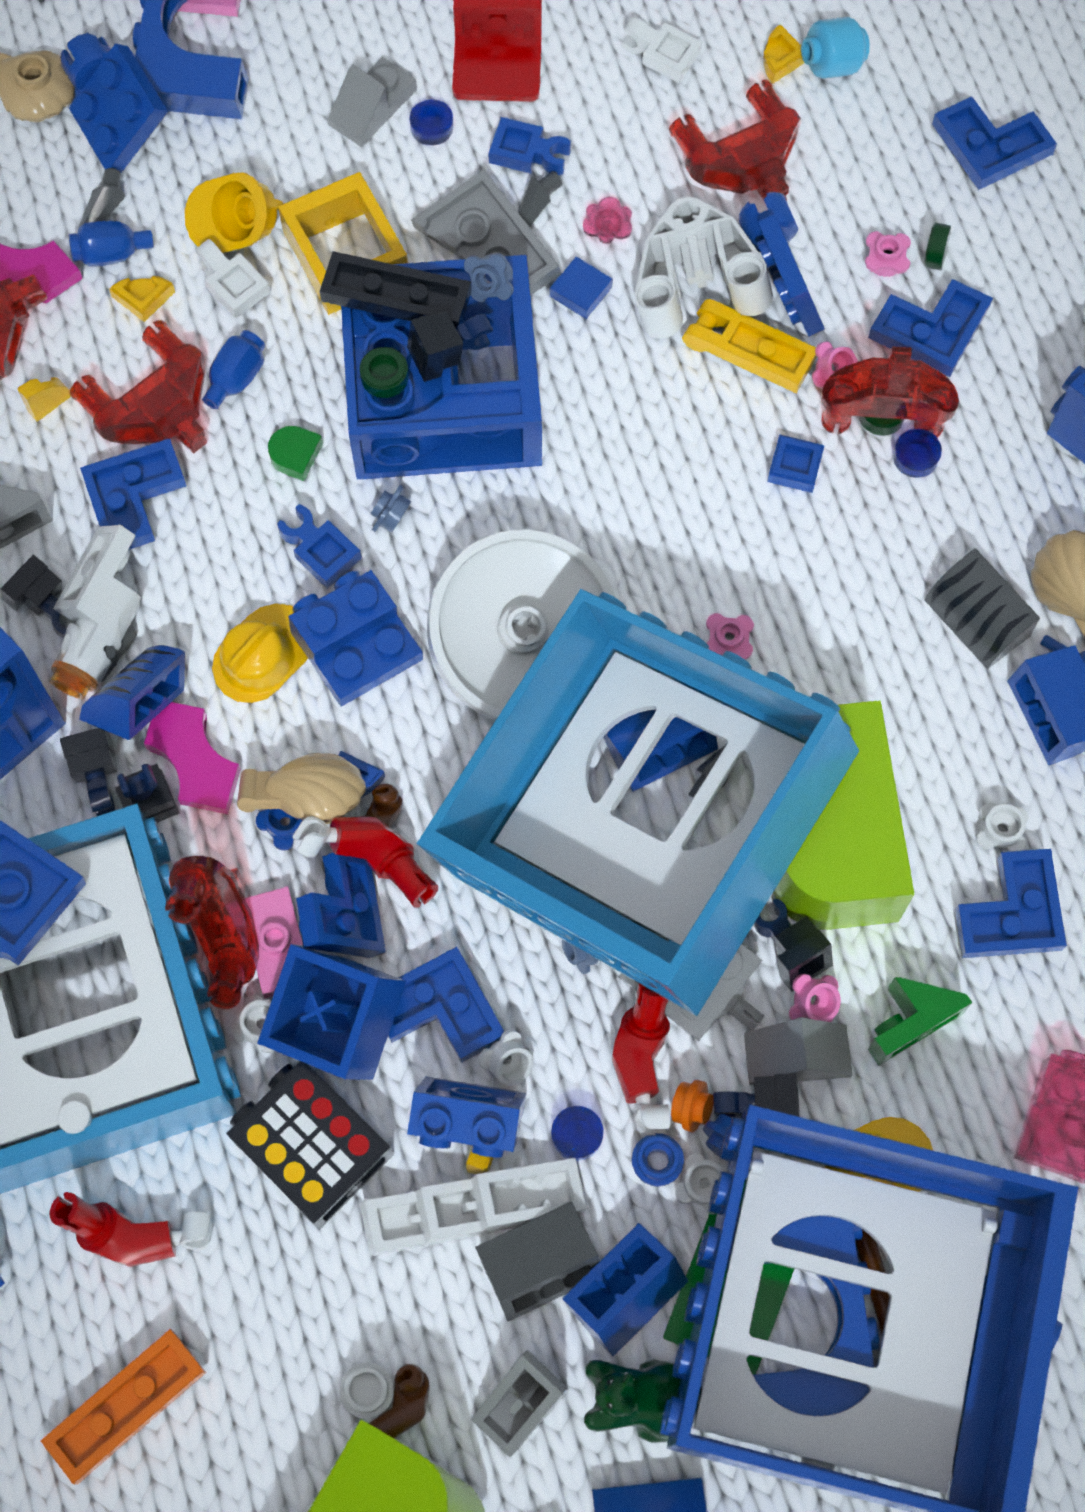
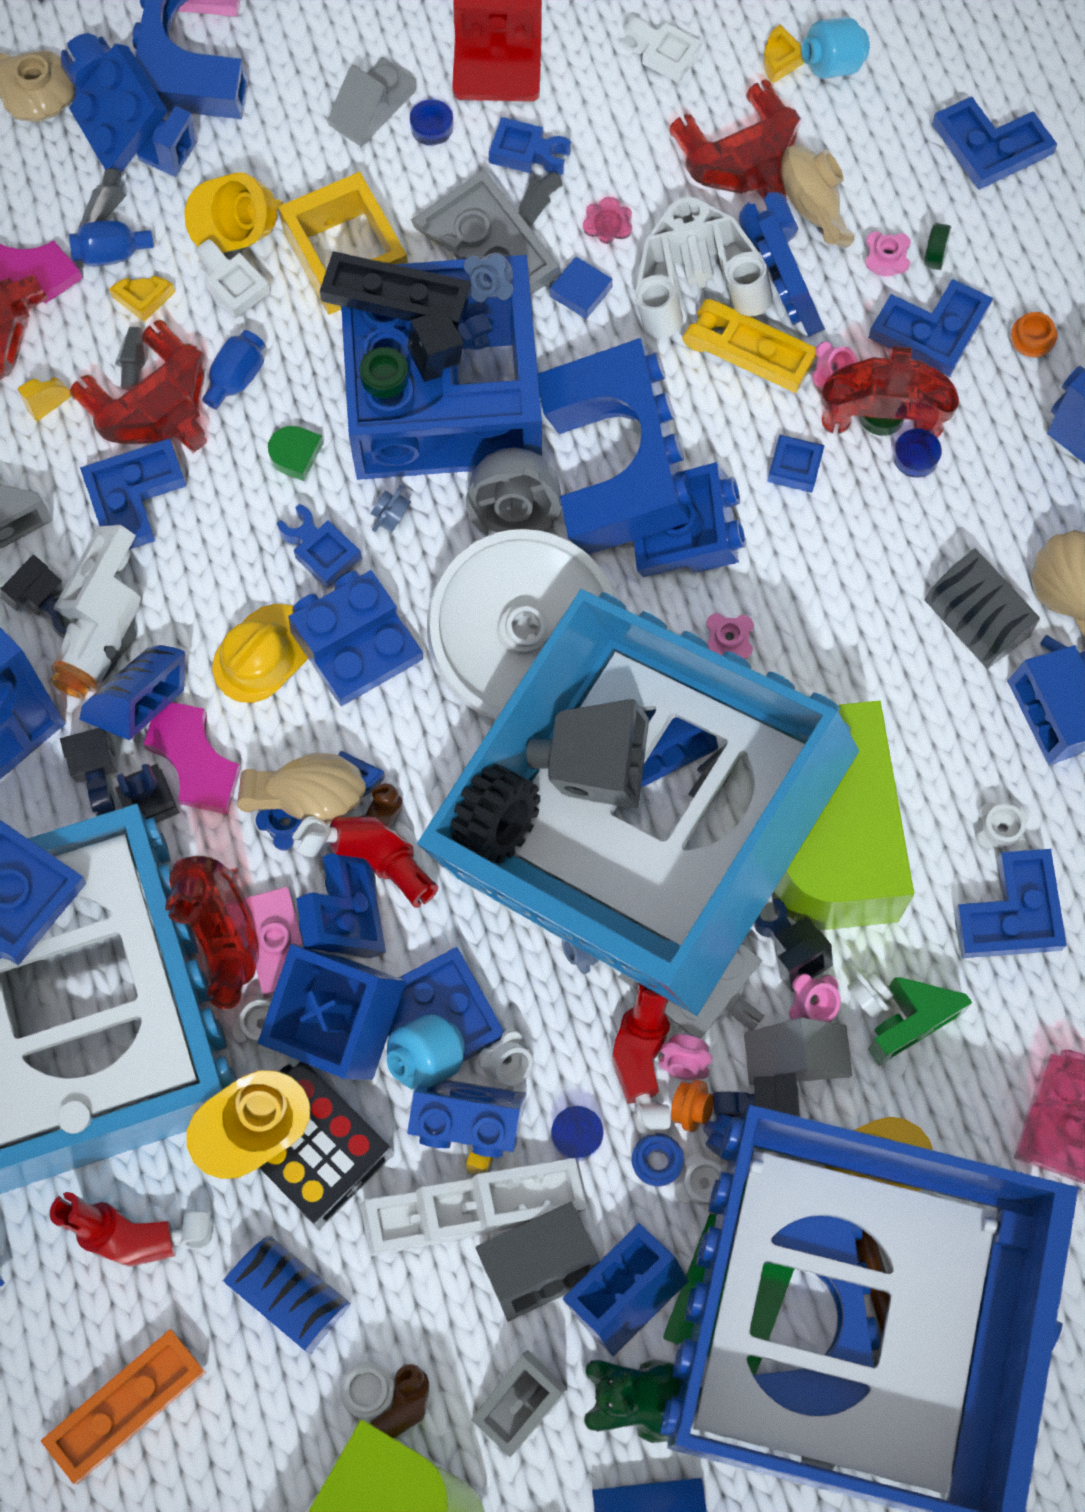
none -> dark grey bar [115,327,145,391]
none -> blue bracket [137,106,197,177]
none -> yellow piece [186,1070,310,1179]
none -> blue brick [222,1236,352,1355]
none -> medium azure head [386,1014,465,1090]
none -> black tyre [451,764,540,864]
none -> light grey cylinder [466,447,562,535]
none -> dark grey torso [526,699,649,808]
none -> blue arch [538,338,693,555]
none -> blue plate [633,462,746,577]
none -> bright pink plate [658,1034,712,1080]
none -> tan animal [780,144,855,247]
none -> white plate [847,969,894,1018]
none -> orange plate [1010,312,1057,357]

